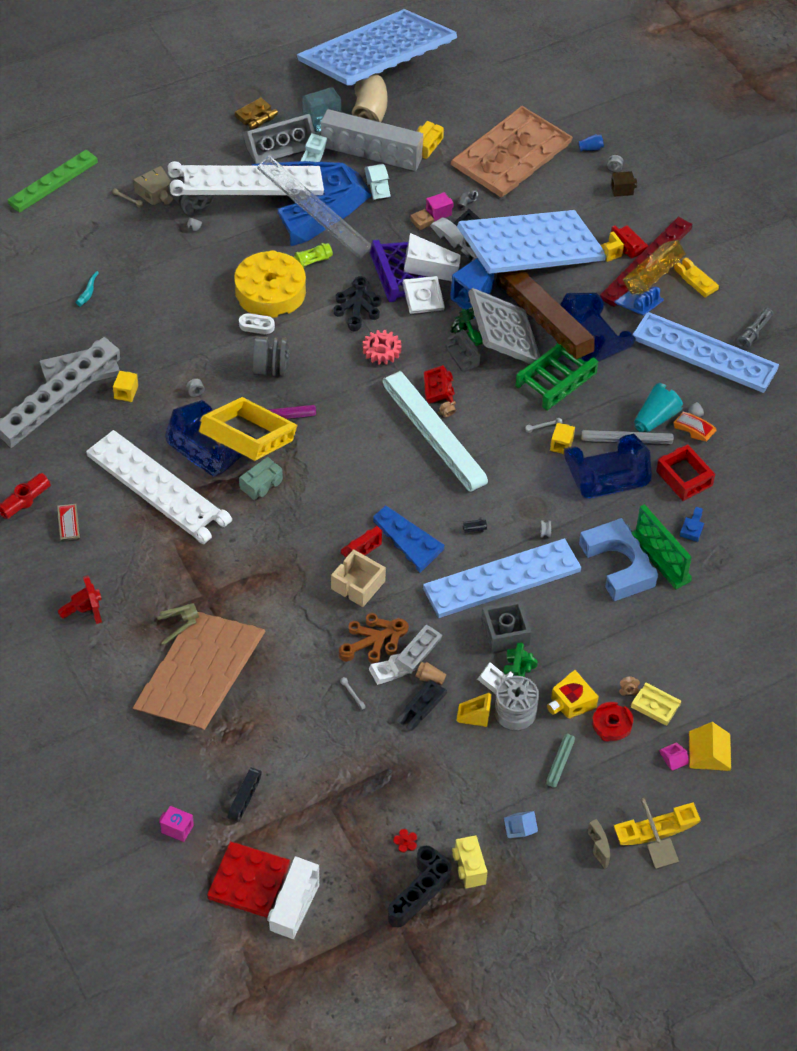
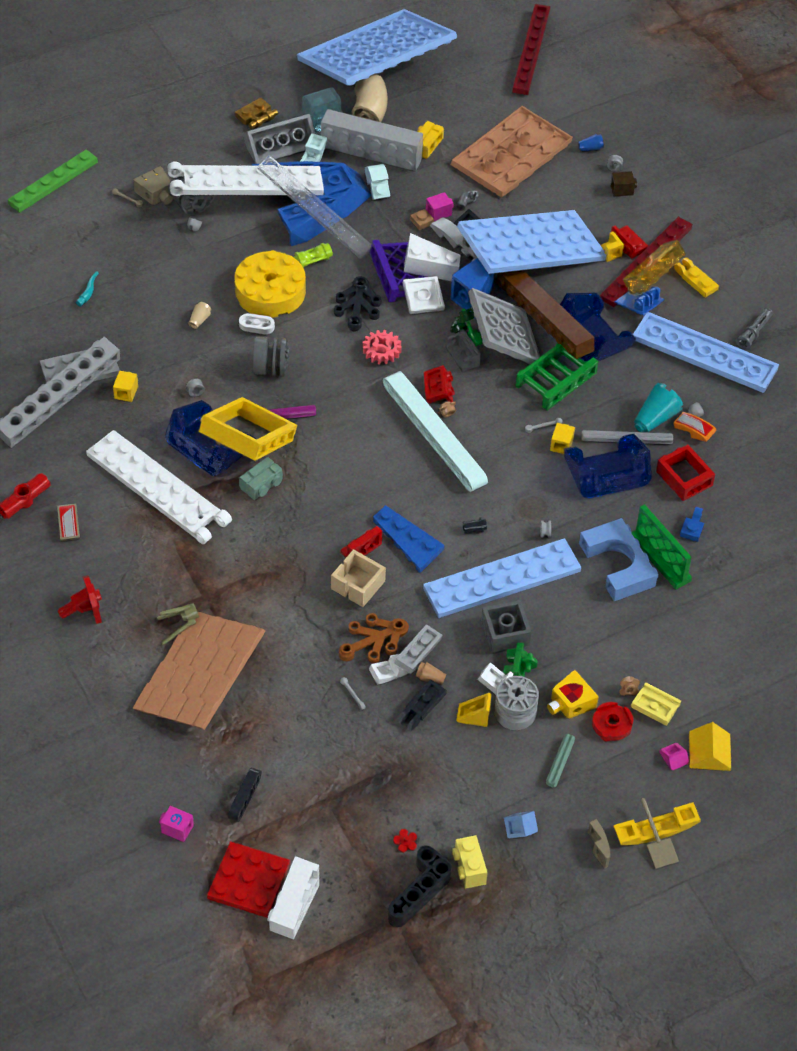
none -> tan cone [188,302,211,329]
none -> dark red plate [512,4,551,95]

